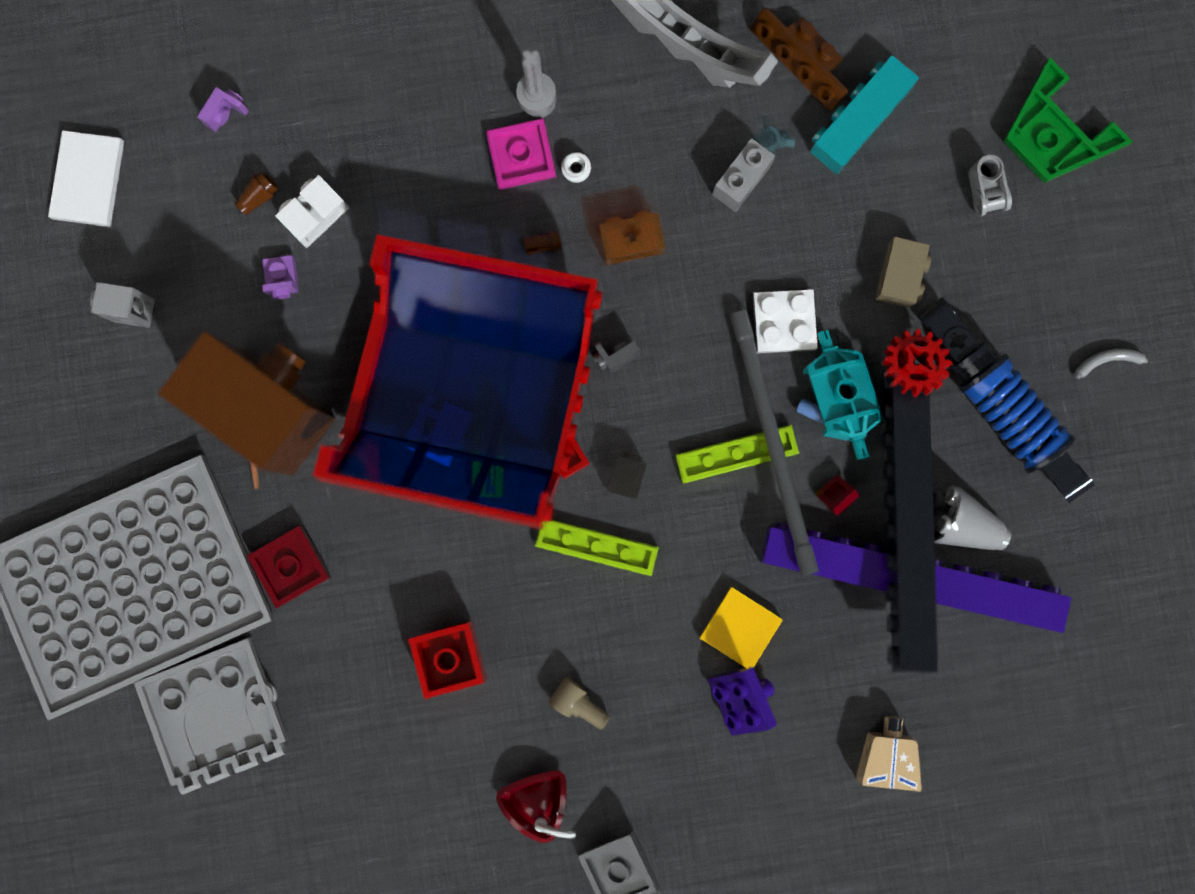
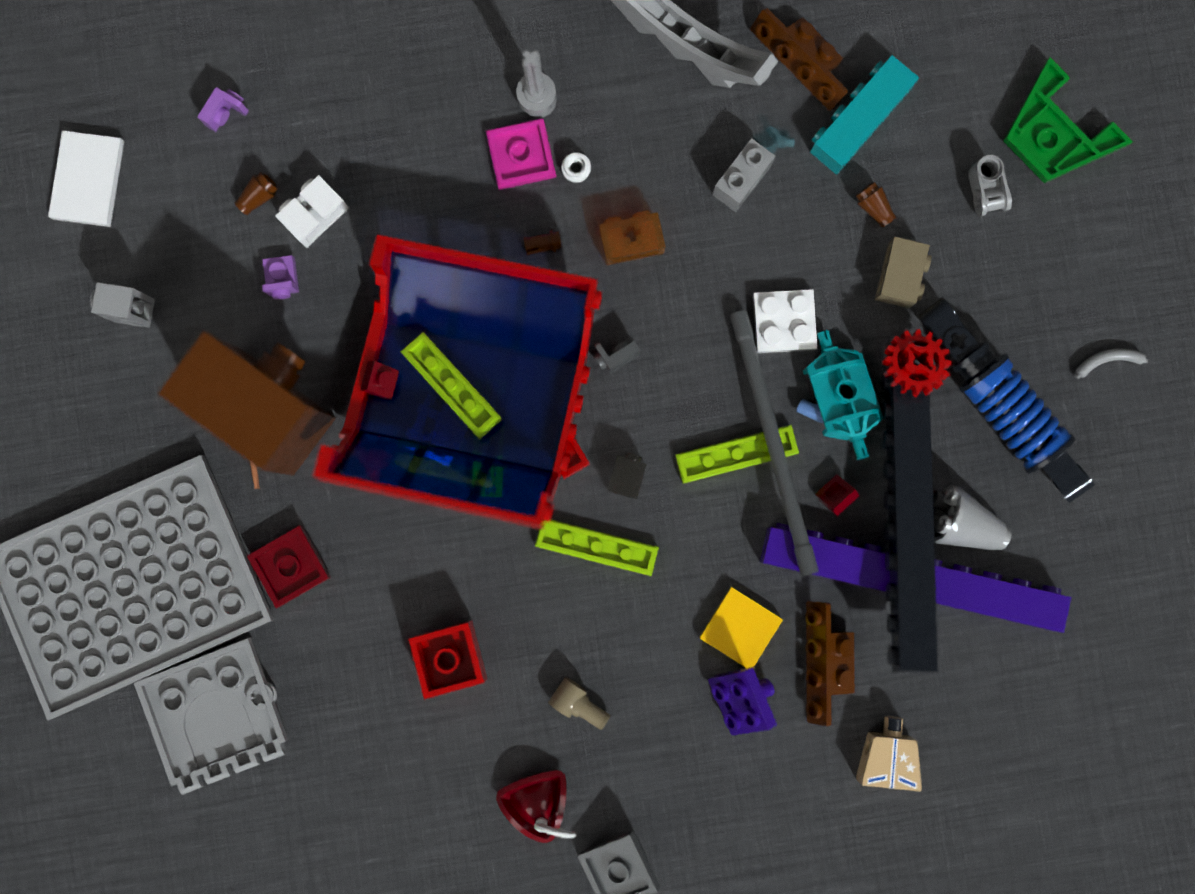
none -> dark red plate [360,361,399,400]
none -> lime tile [400,332,503,440]
none -> reddish brown bracket [805,601,855,726]
none -> reddish brown cone [855,181,896,228]

